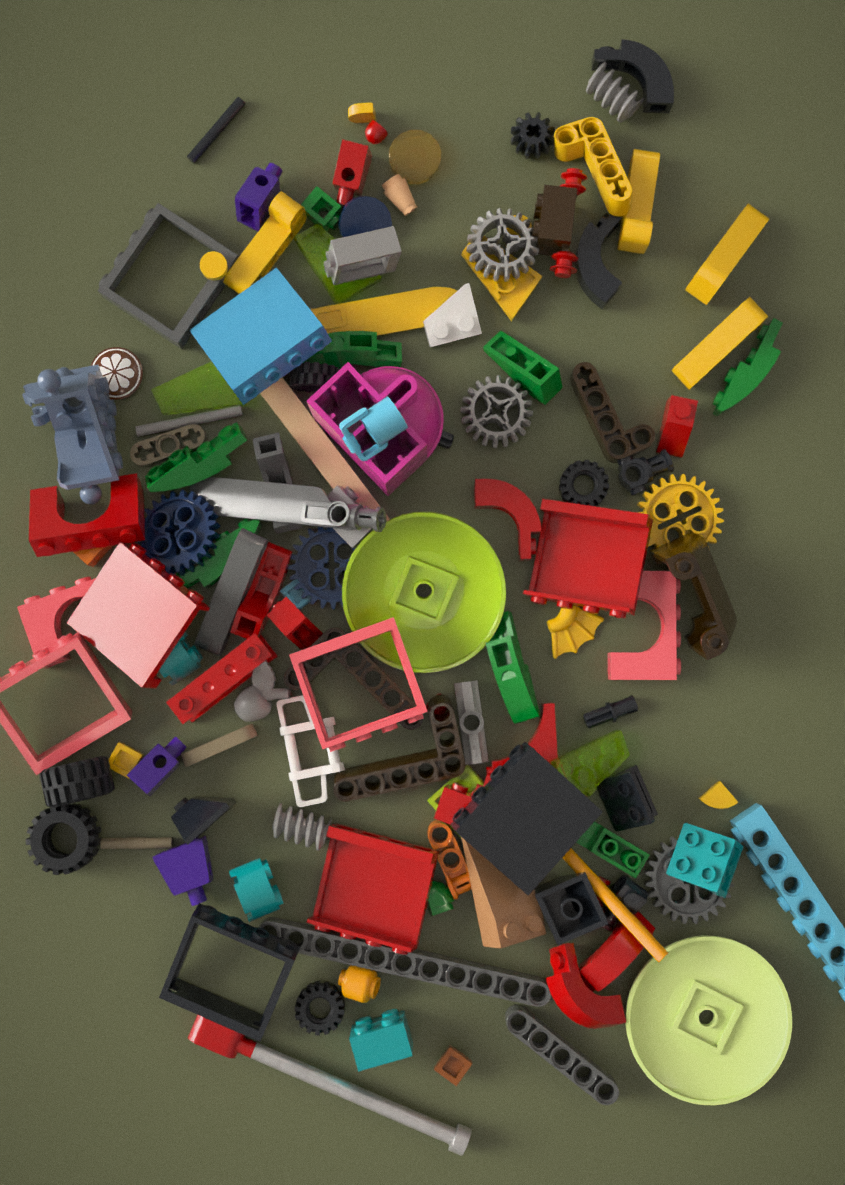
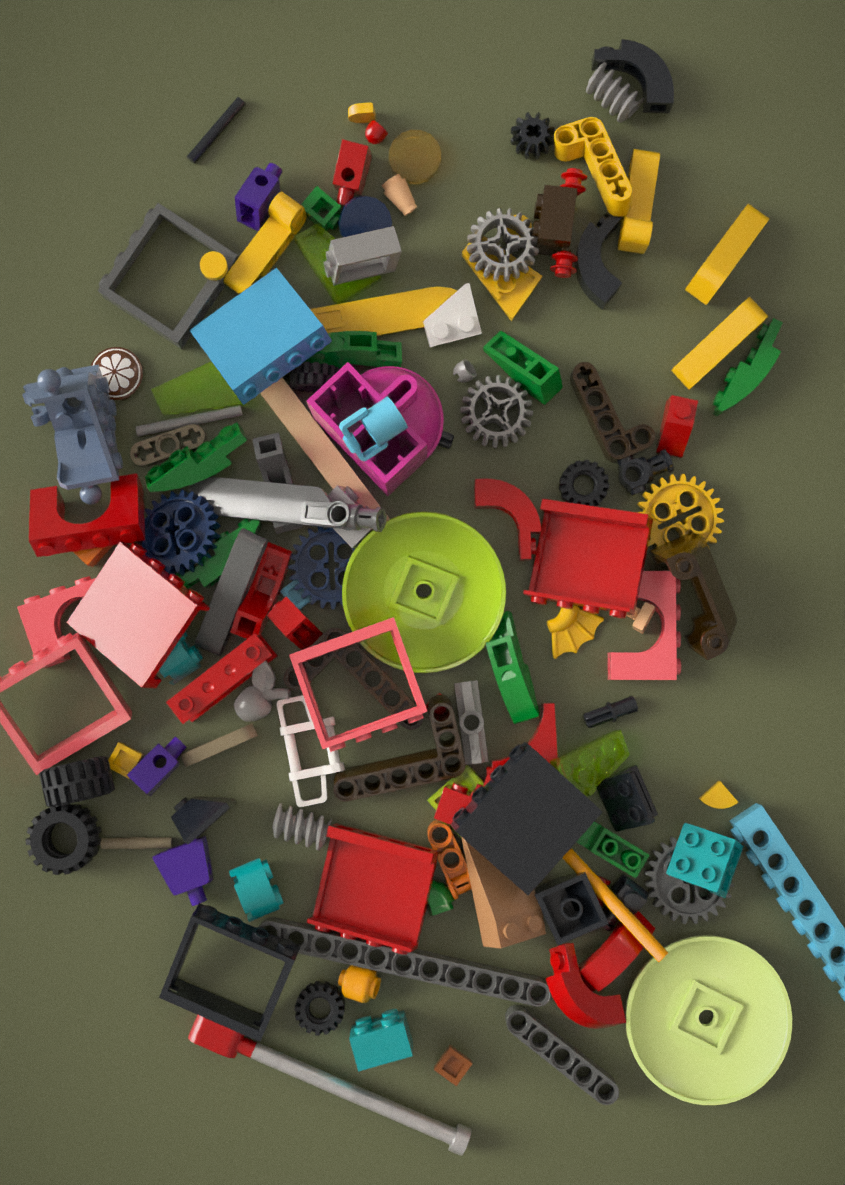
none -> light grey hinge [453,359,477,383]
none -> light nougat tile [626,602,656,634]

